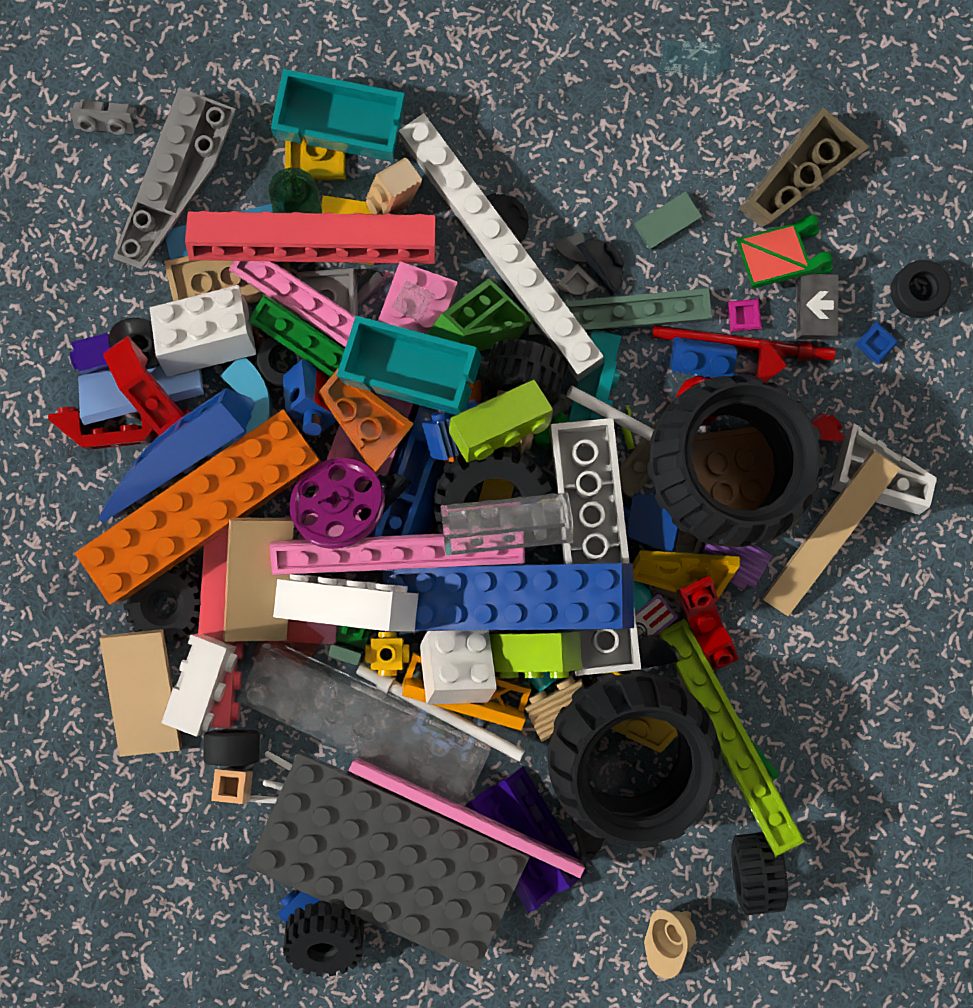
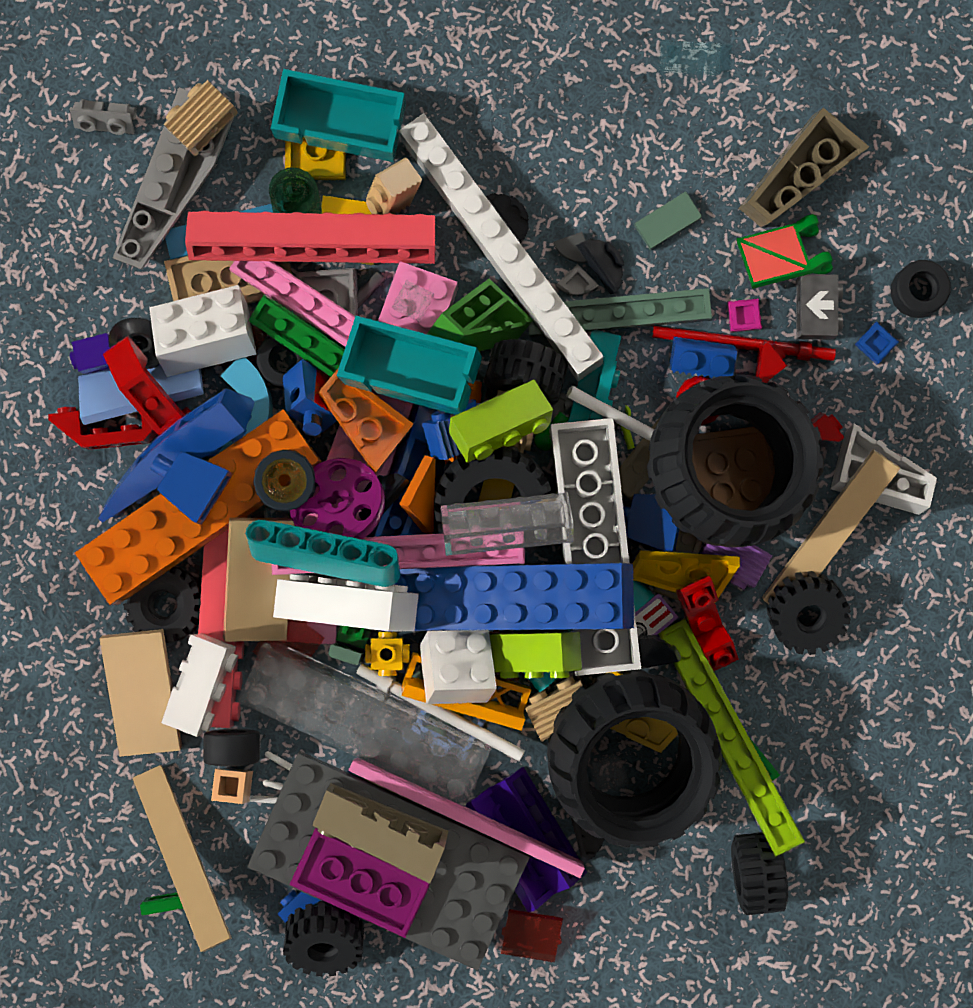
tan piece [644,909,696,978] -> none
none -> tan tile [132,765,232,952]
none -> green tile [140,892,183,916]
none -> blue torso [150,451,234,525]
none -> tan brick [164,80,238,156]
none -> teal beam [245,520,401,587]
none -> wheel [254,450,316,511]
none -> magenta tile [289,827,432,938]
none -> dark tan wedge [312,783,448,884]
none -> orange tile [399,455,436,534]
none -> clear red piece [501,909,563,962]
none -> black tyre [767,571,851,655]

